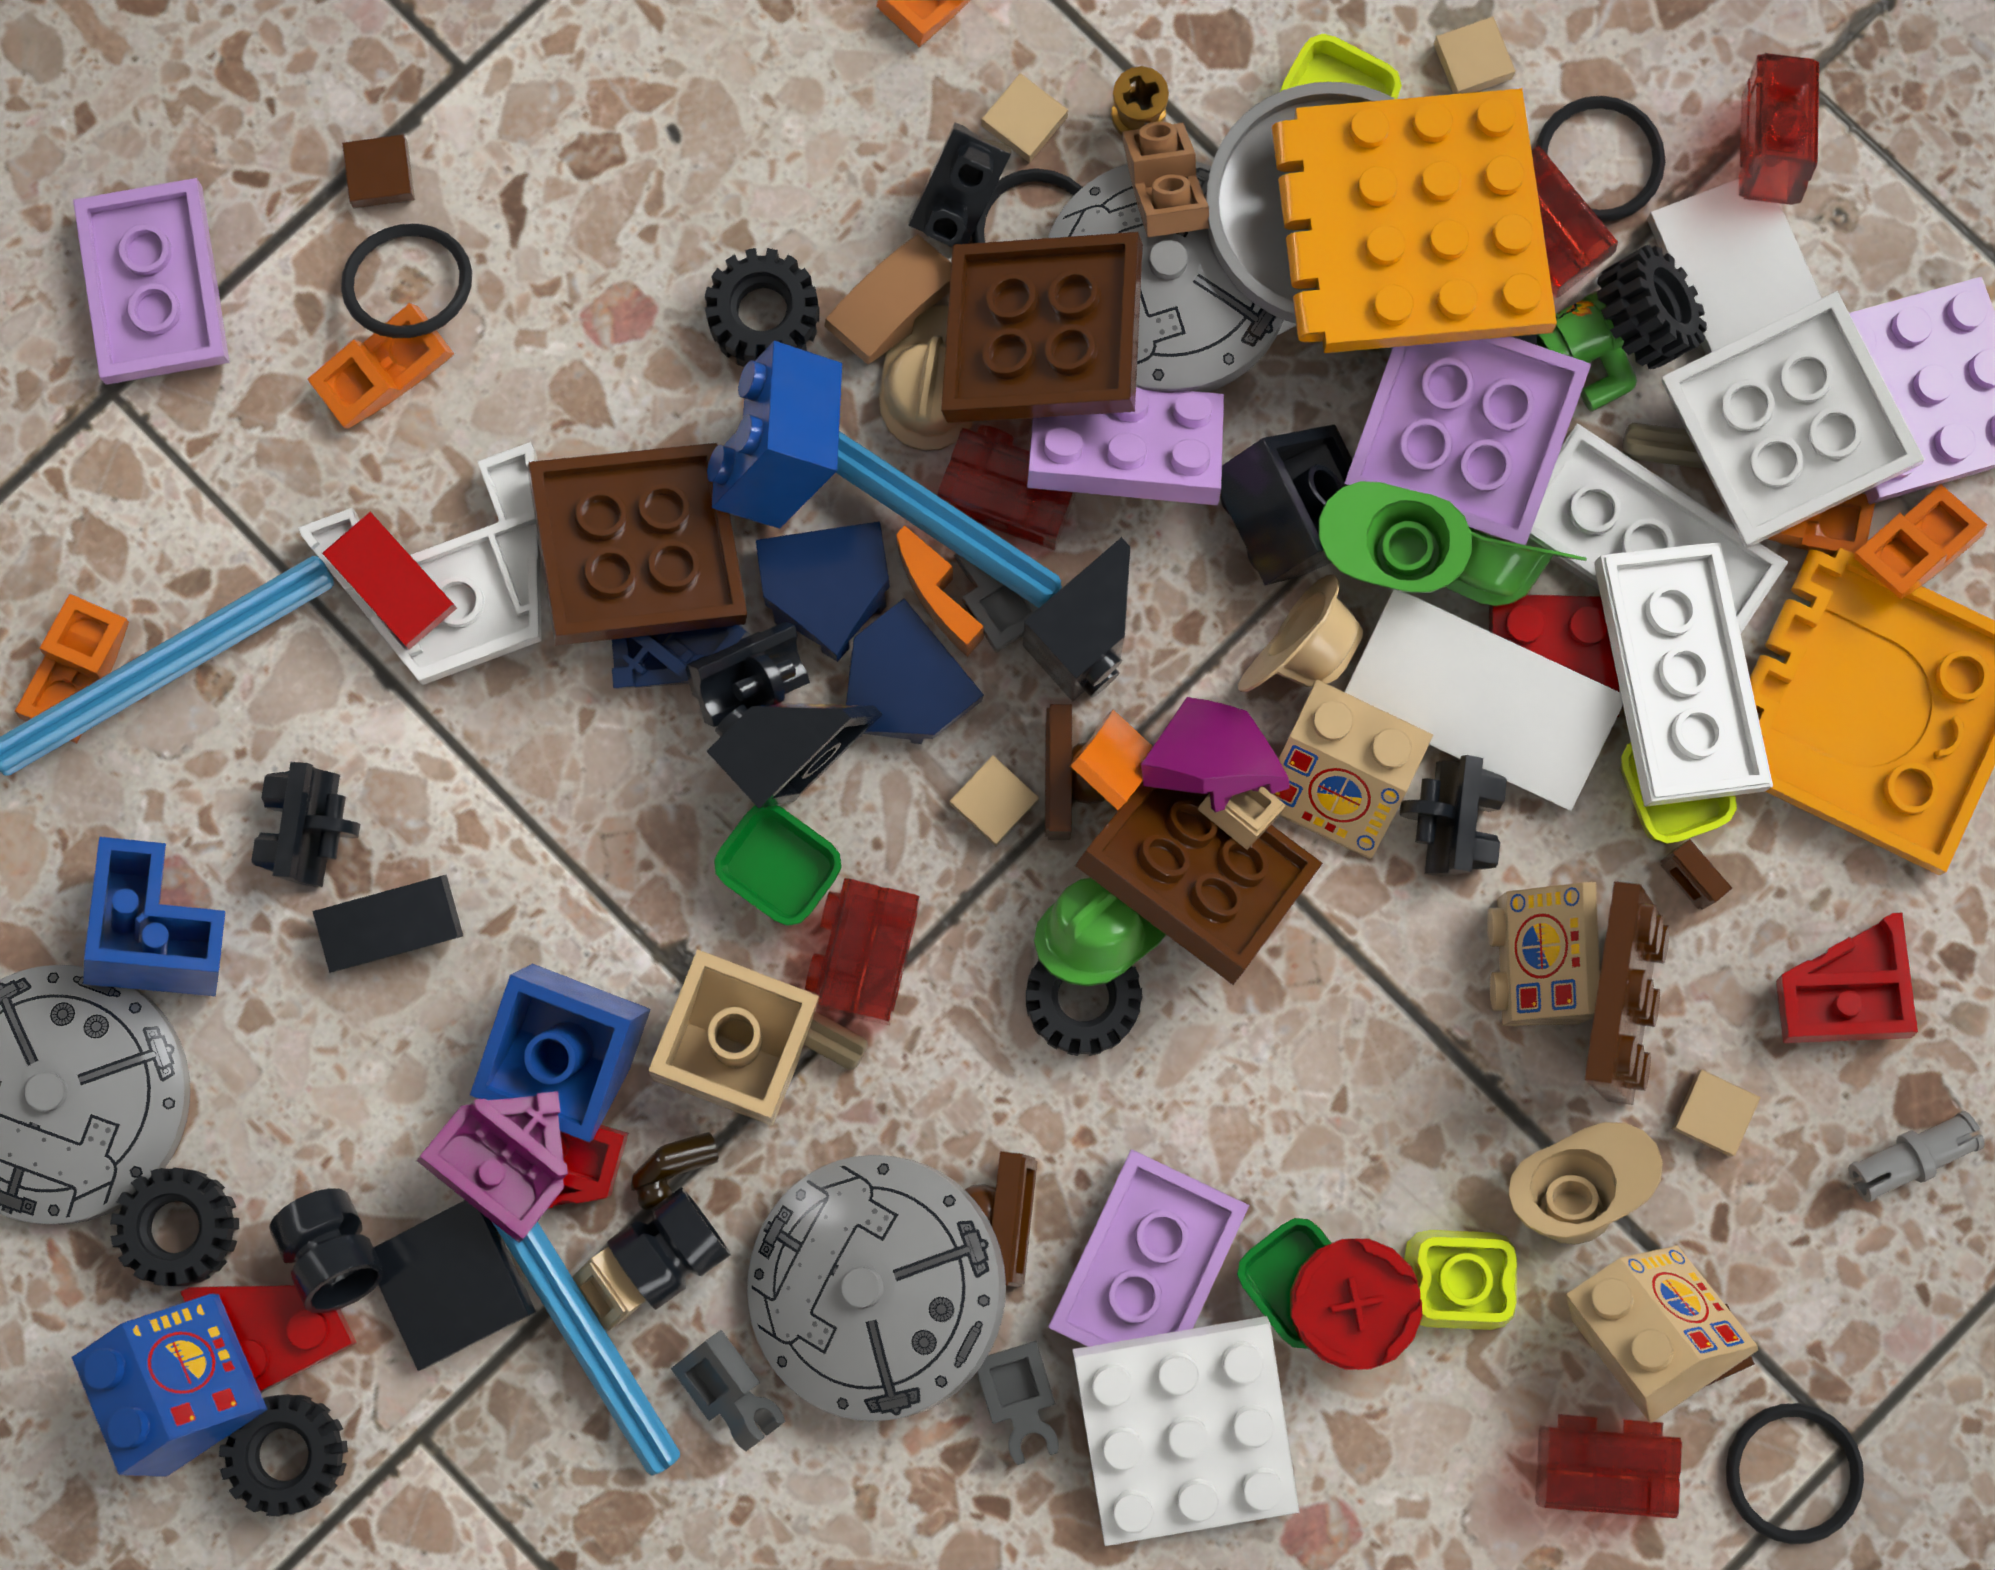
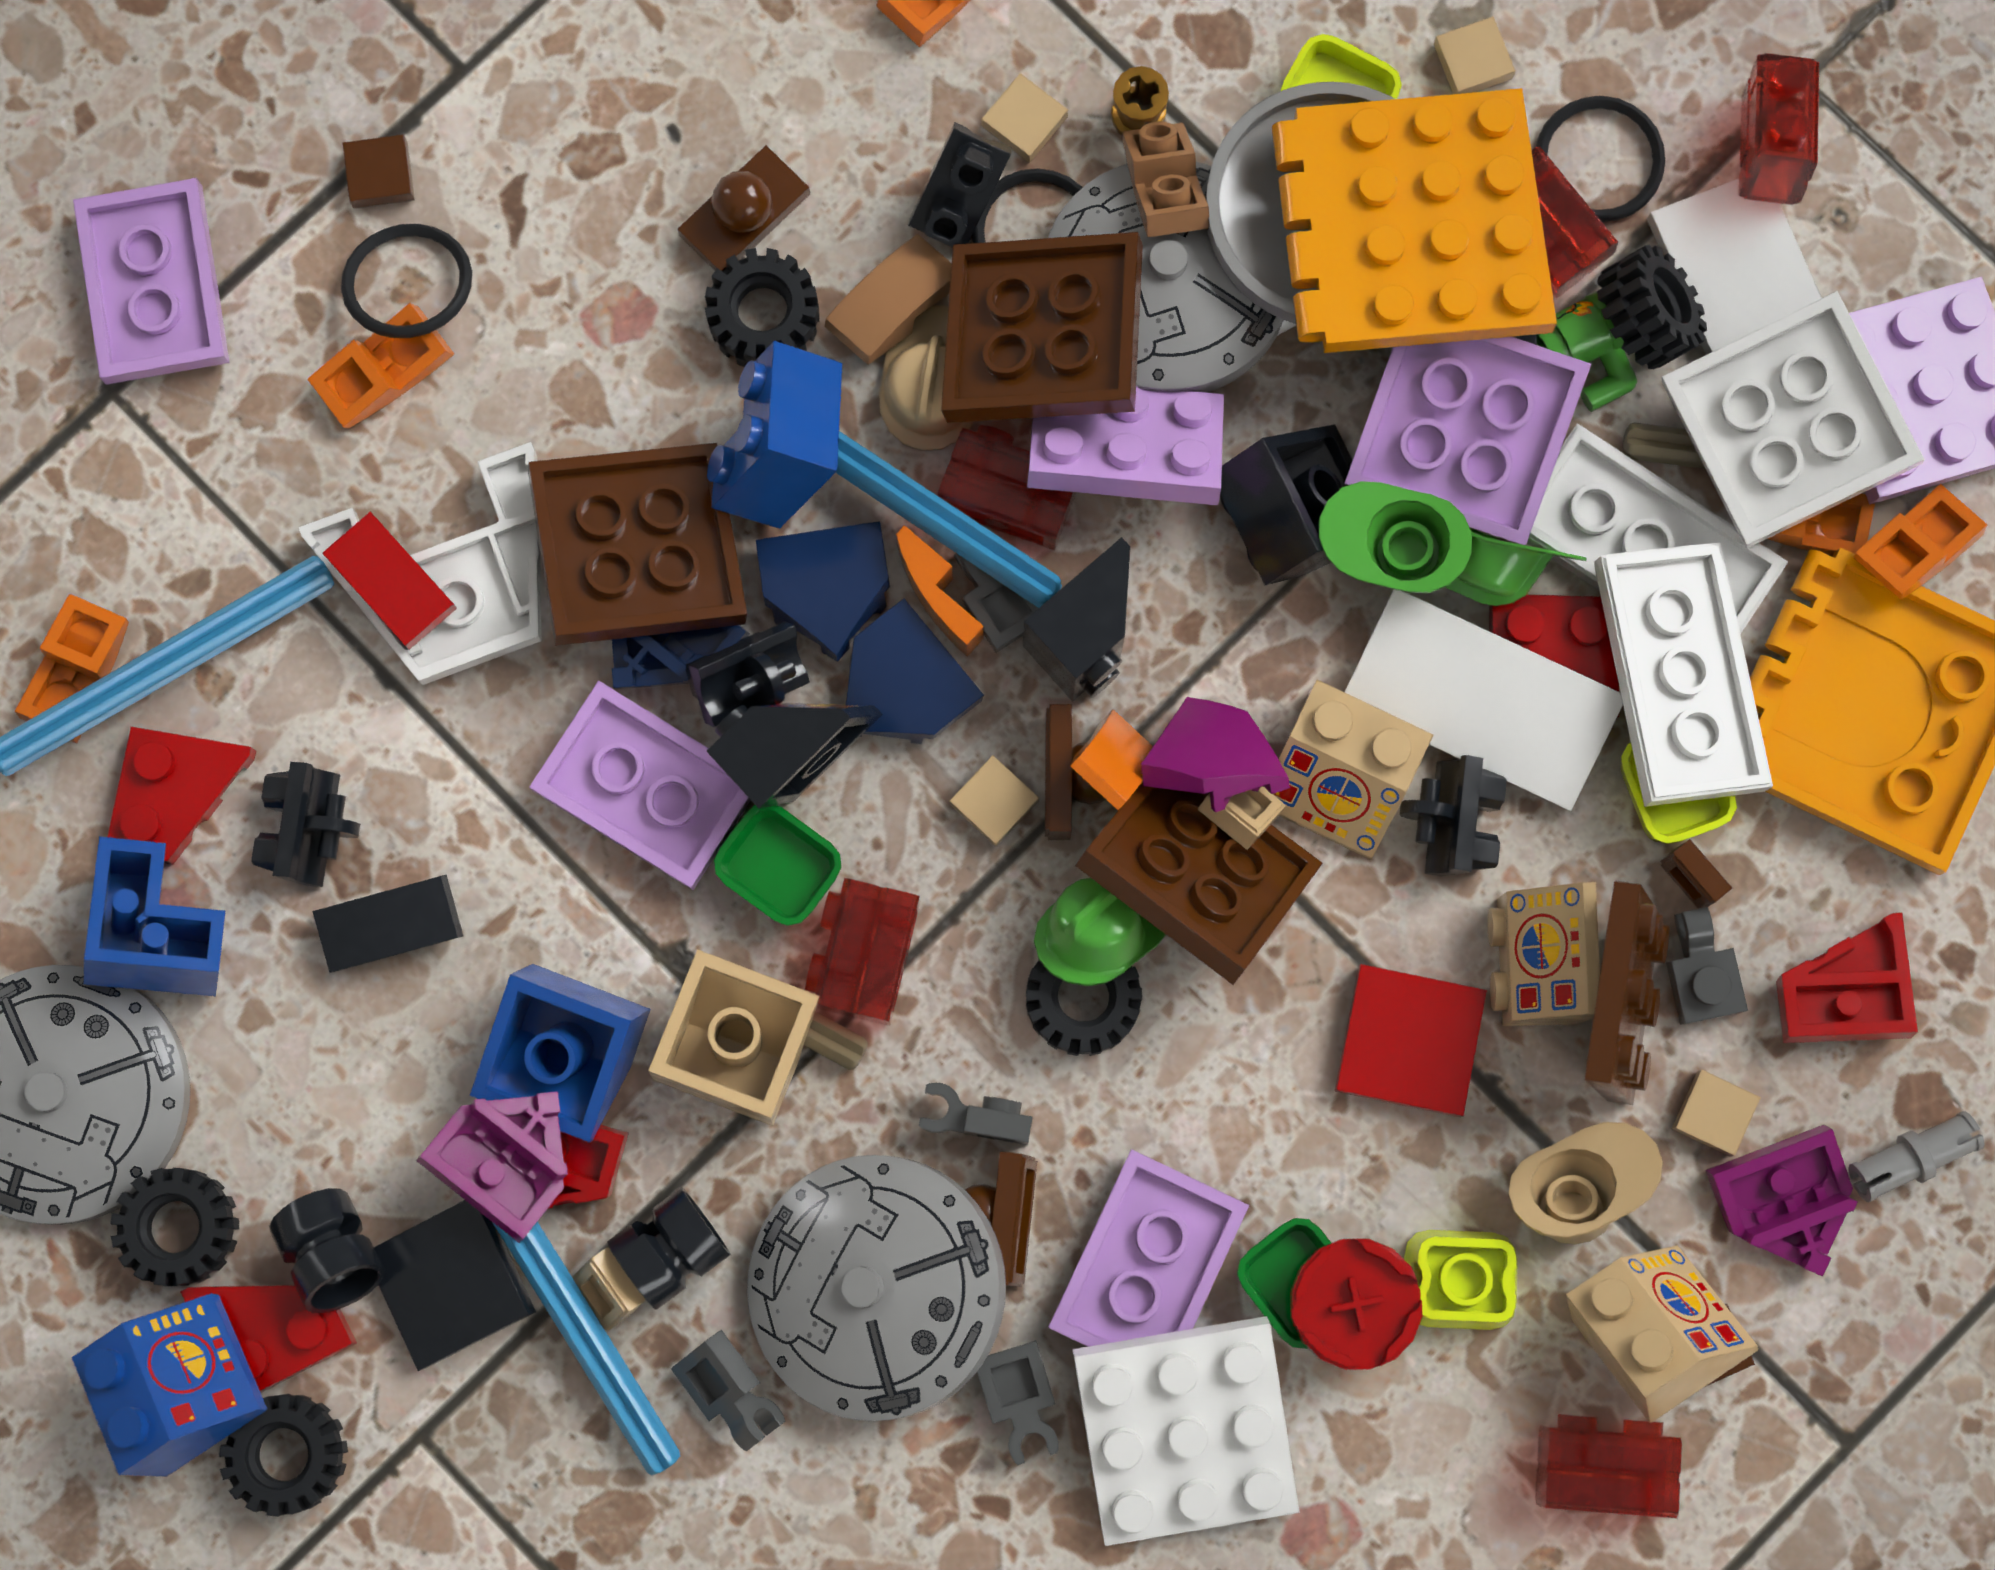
dark brown arm [631,1132,719,1210] -> none
tan piece [1238,574,1363,692] -> none
black tyre [1726,1403,1864,1544] -> none
none -> red wing [107,727,256,865]
none -> lavender plate [529,680,751,891]
none -> reddish brown tile [677,145,810,272]
none -> dark grey plate [919,1083,1033,1145]
none -> red tile [1335,964,1487,1118]
none -> dark grey plate [1666,907,1748,1025]
none -> magenta slope [1705,1125,1858,1277]

